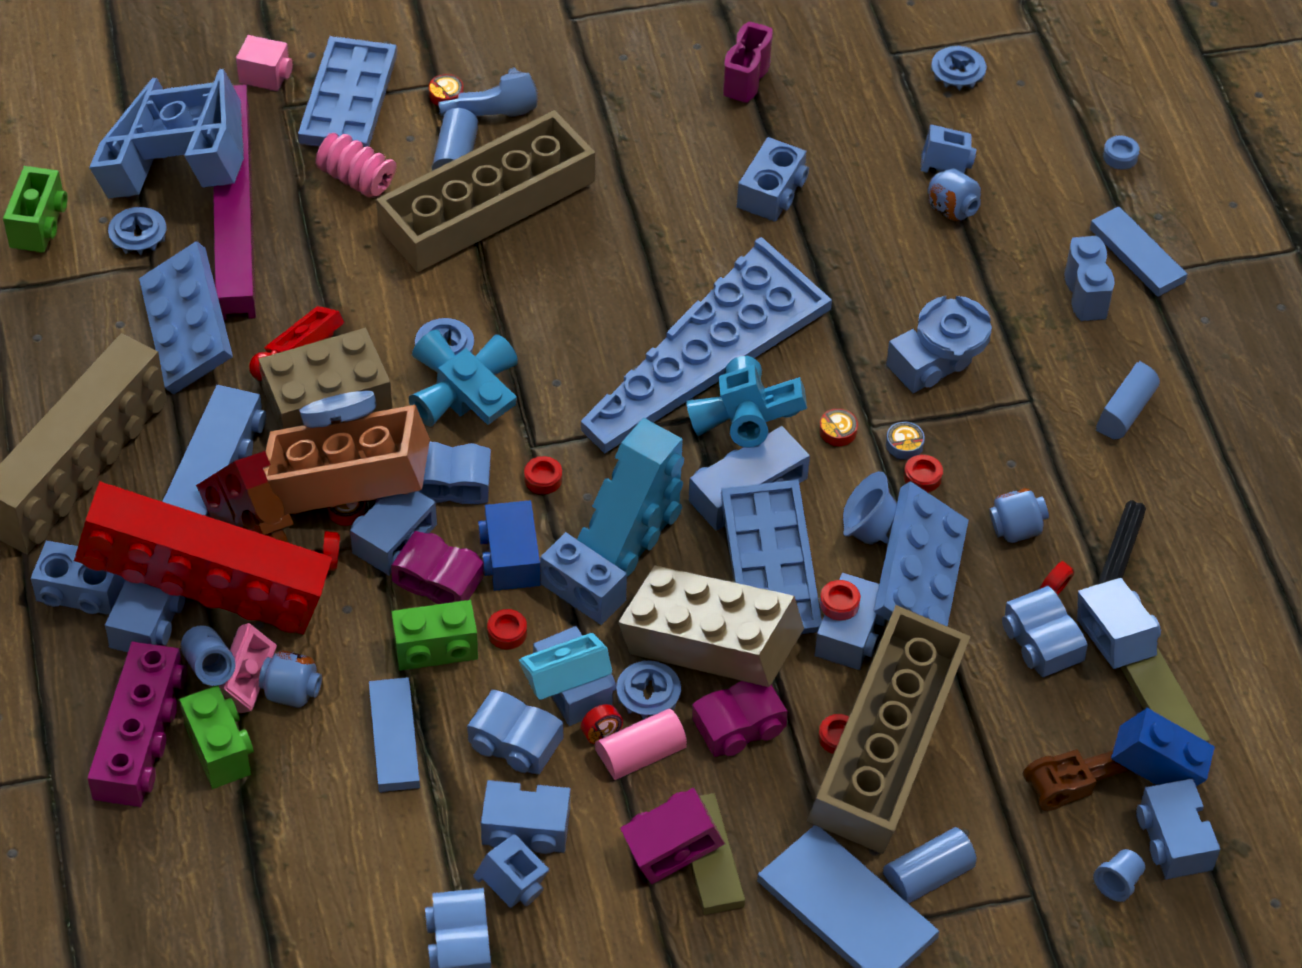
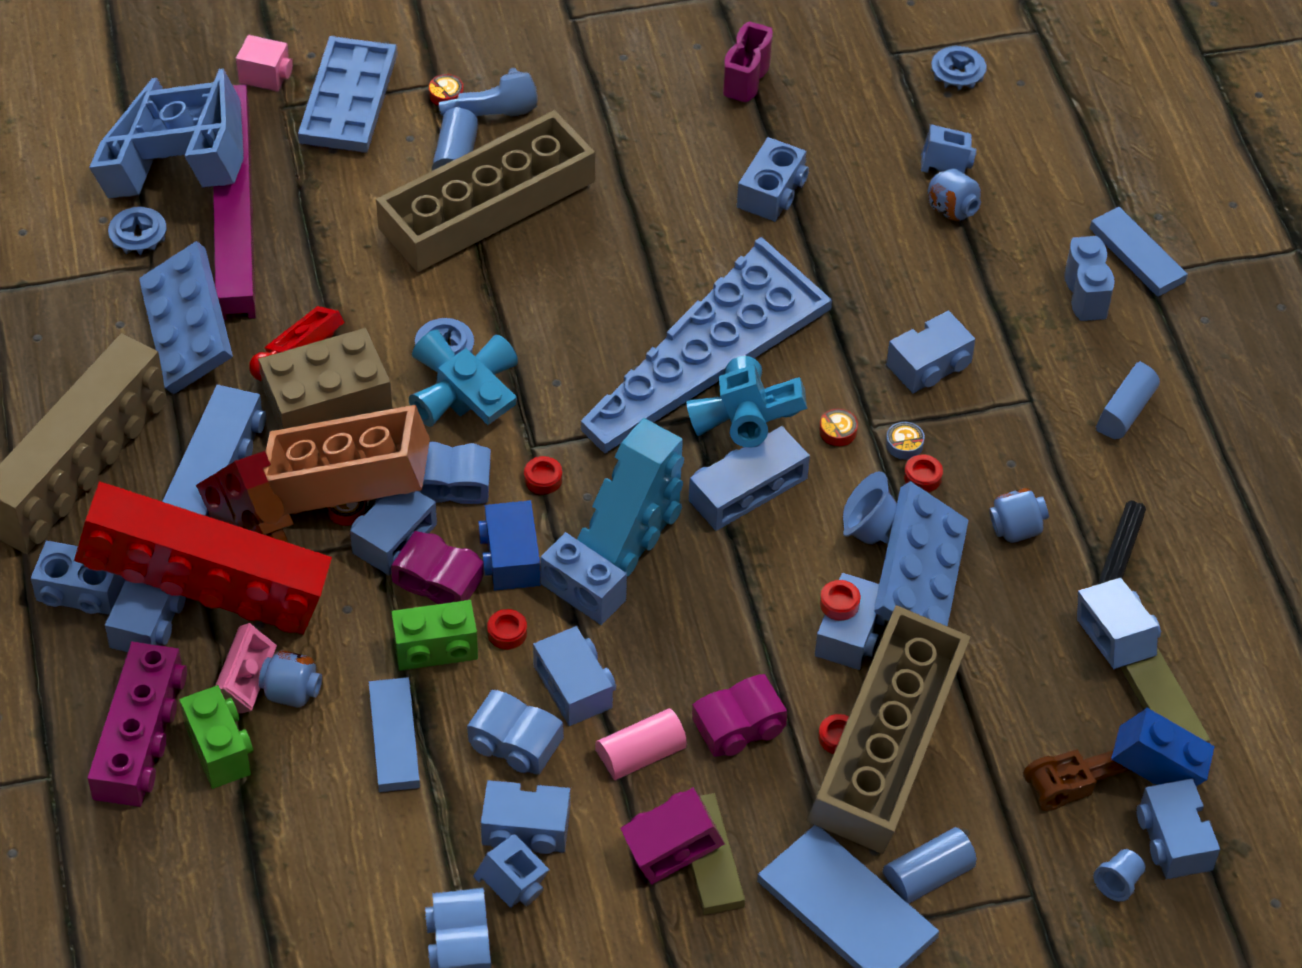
bright green brick [3,166,68,253] -> none
medium blue pin [181,626,236,686] -> none
medium blue tile [299,391,377,428] -> none
bright pink piece [316,132,396,198] -> none
red tile [323,531,340,571] -> none
medium azure slope [519,633,612,699] -> none
tile [580,704,623,744] -> none
medium blue gear [616,661,681,719] -> none
dark tan brick [618,565,804,687] -> none
medium blue plate [721,480,822,634] -> none
medium blue tile [917,296,992,360] -> none
medium blue brick [1002,586,1088,677] -> none
red tile [1039,561,1075,596] -> none
medium blue tile [1103,136,1140,169] -> none

